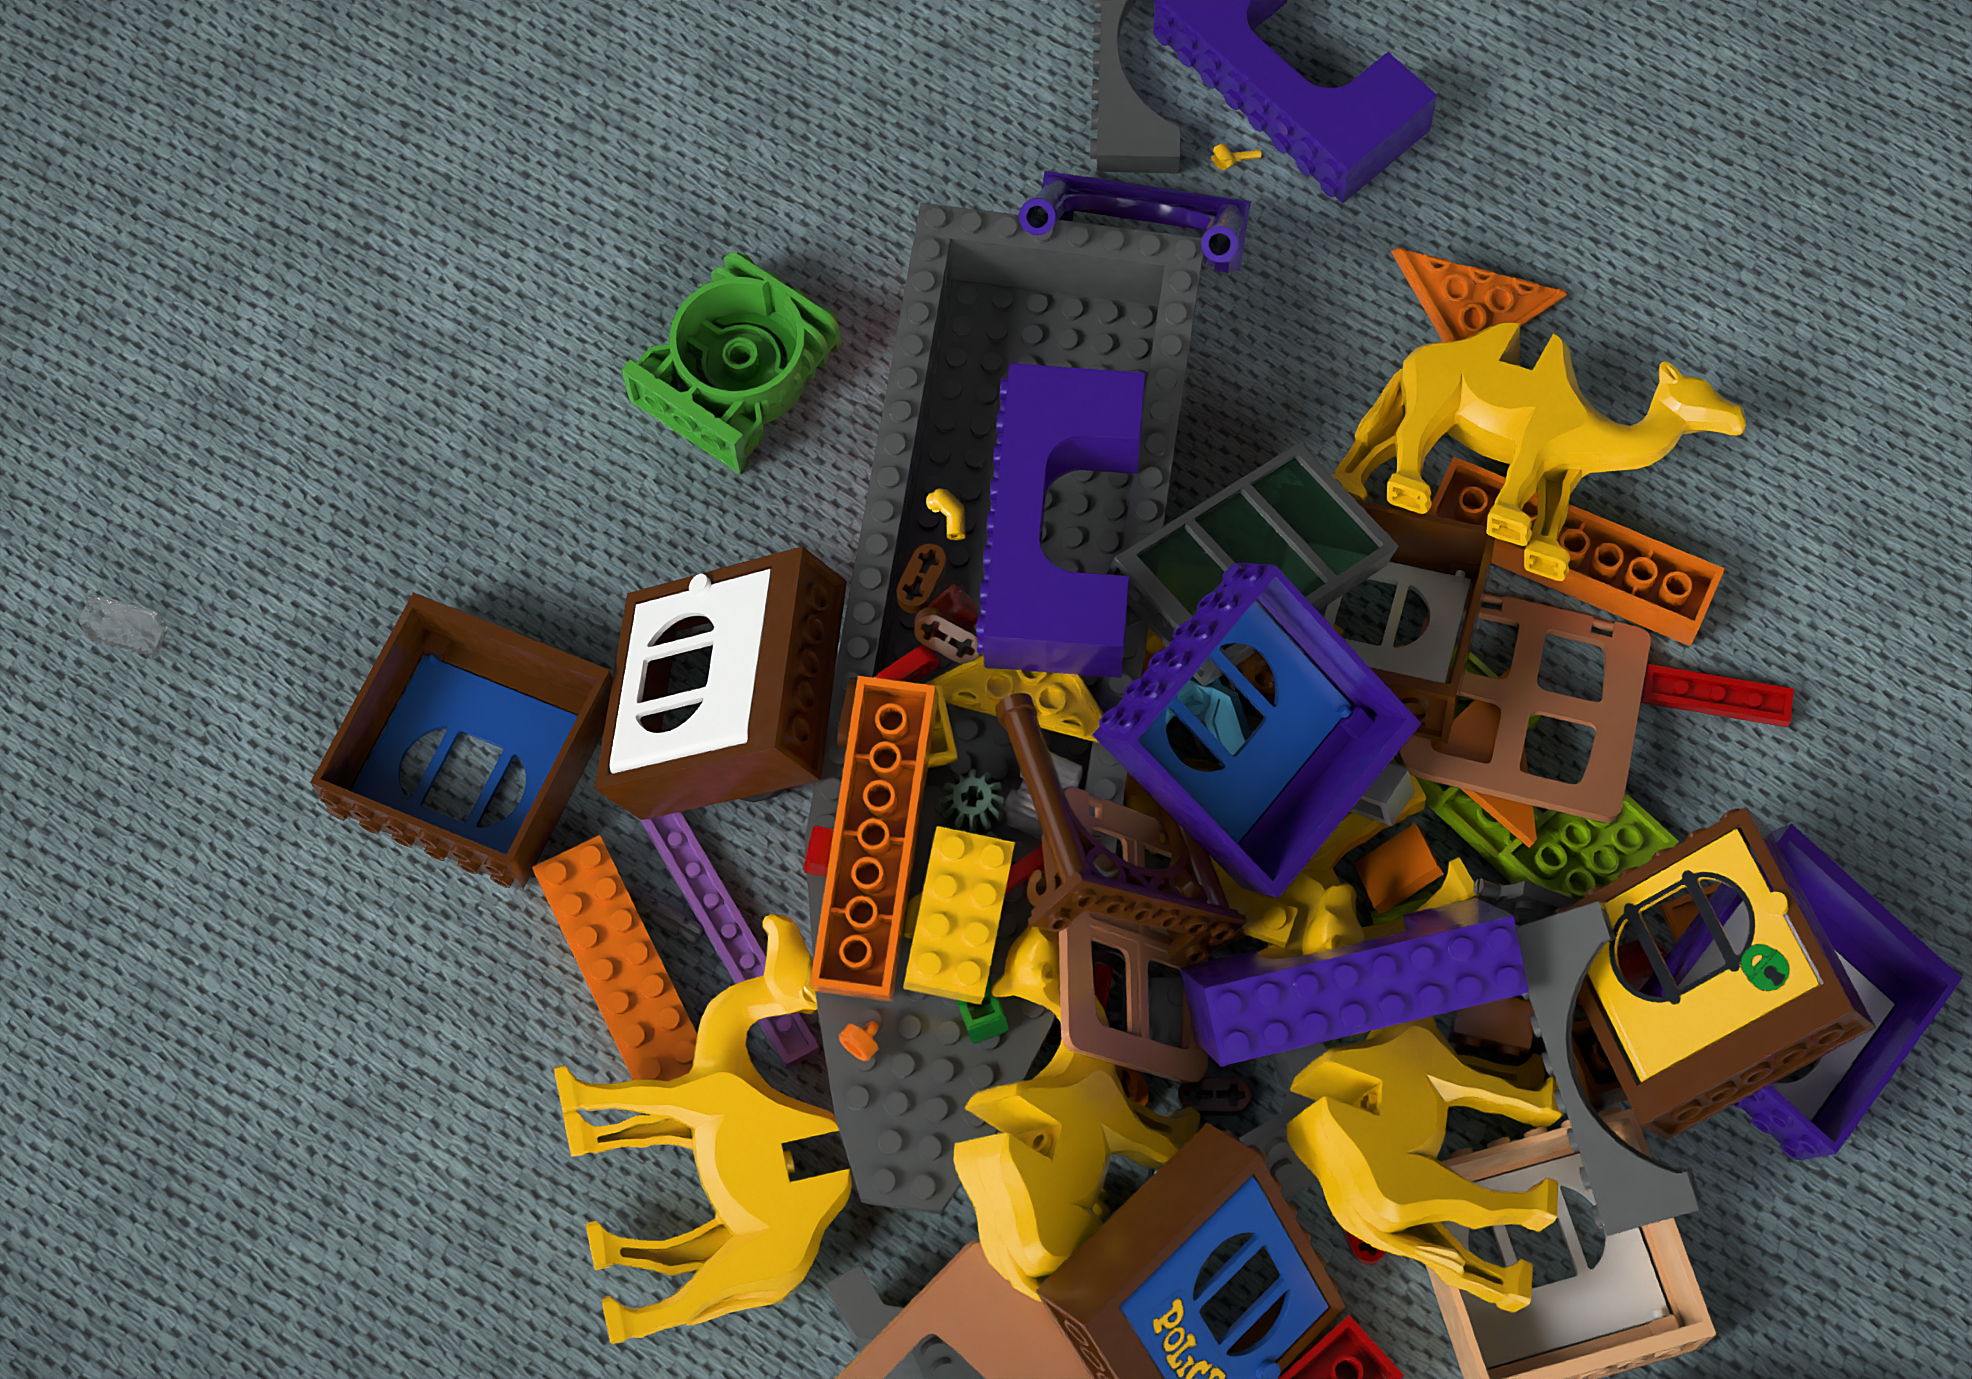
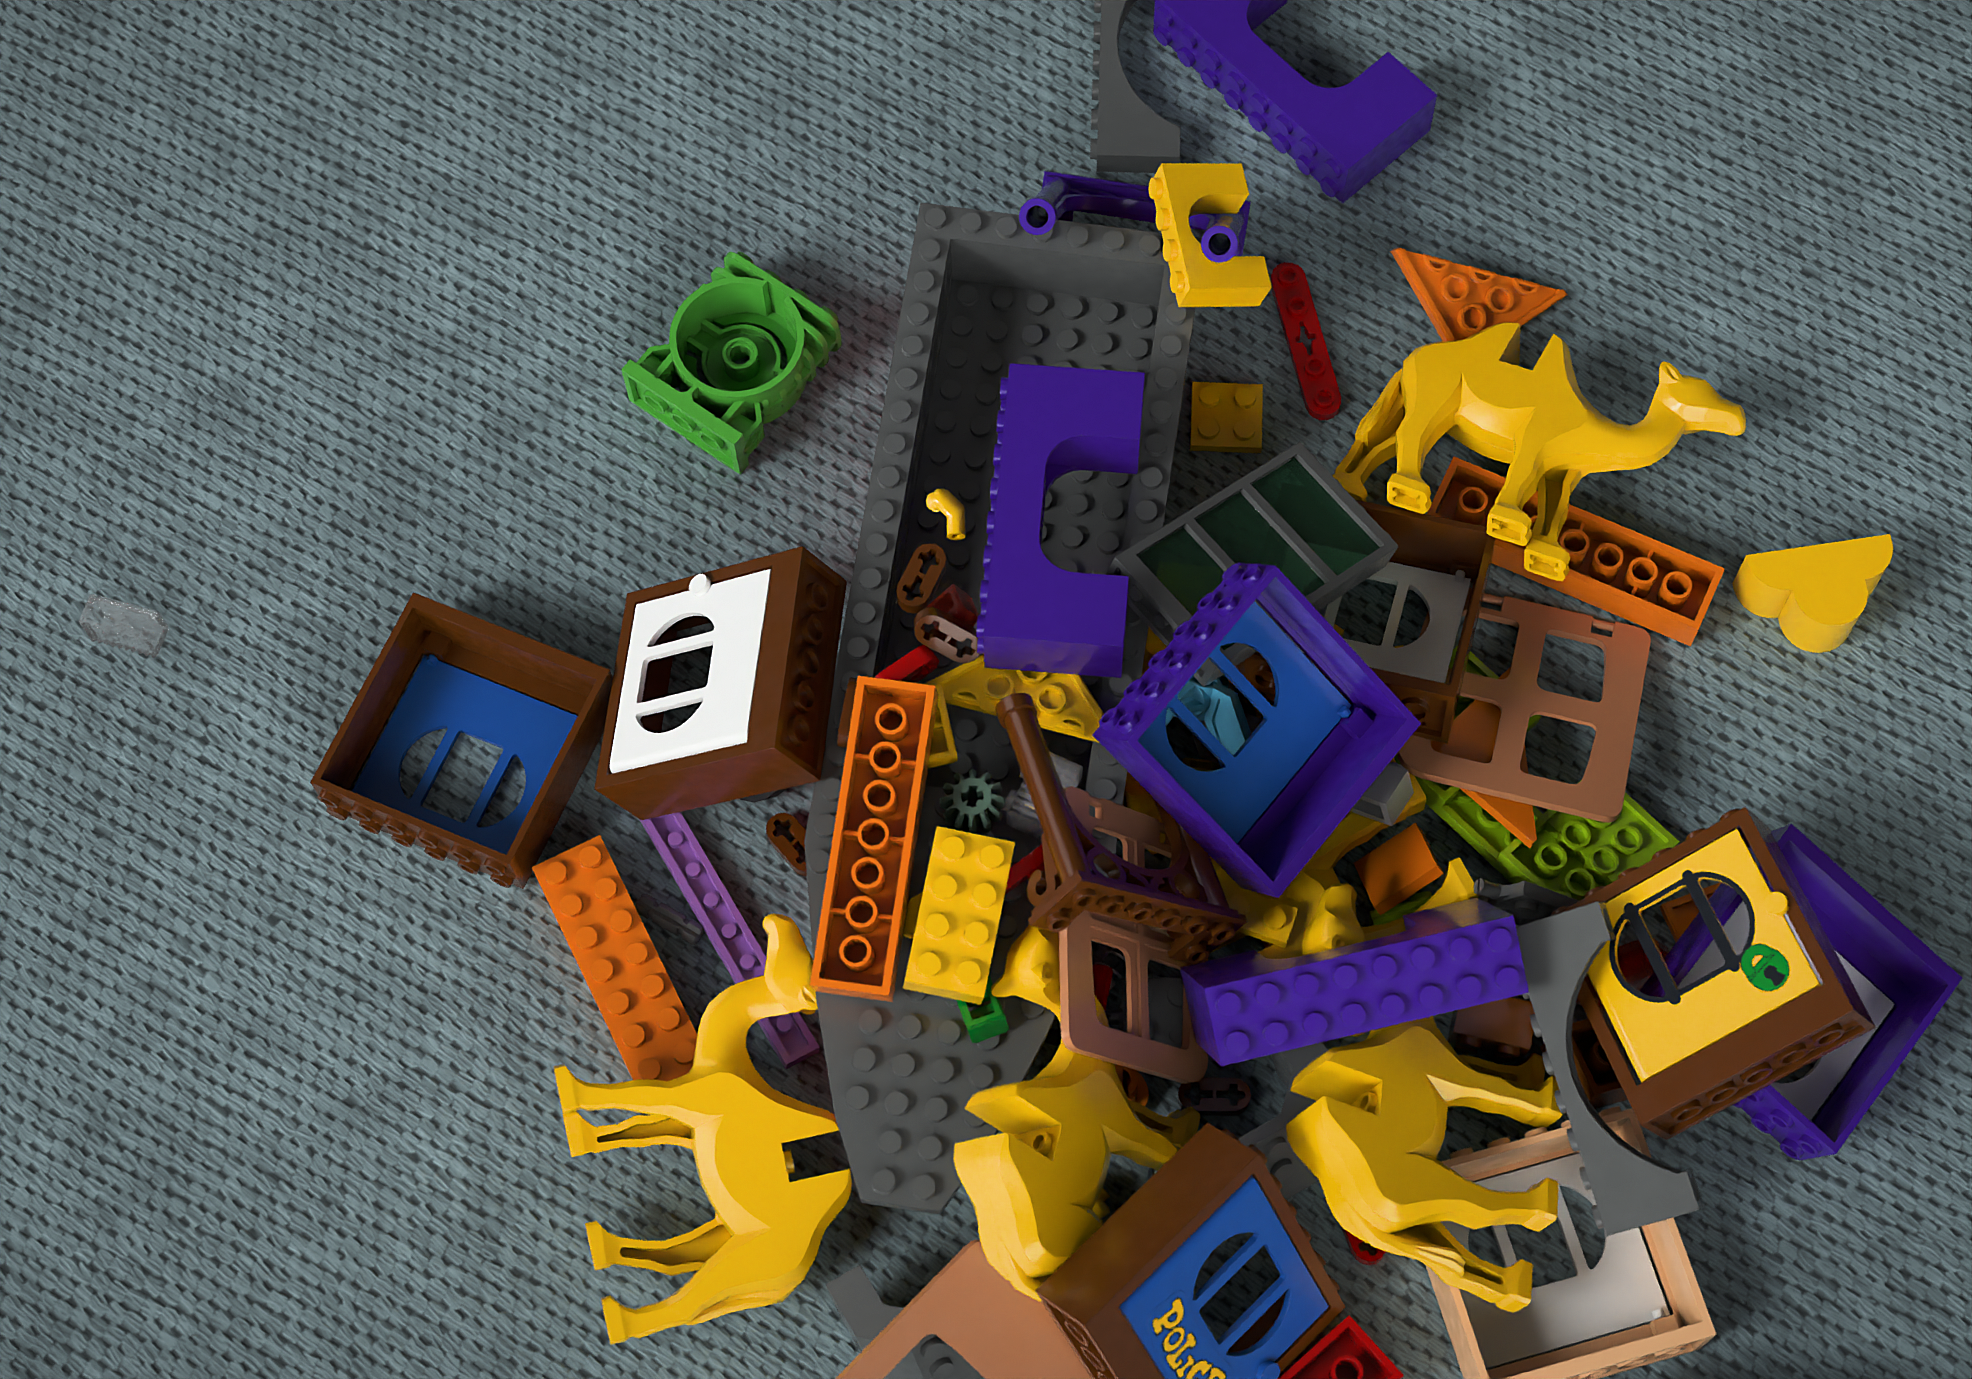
red brick [803,825,834,876] -> none
orange tile [839,1021,879,1061] -> none
yellow hand [1211,143,1261,170] -> none
red plate [1640,664,1794,727] -> none
none -> reddish brown beam [766,813,807,876]
none -> yellow arch [1149,163,1272,307]
none -> yellow plate [1190,382,1263,453]
none -> red piece [1270,262,1341,420]
none -> yellow brick [1732,534,1893,653]

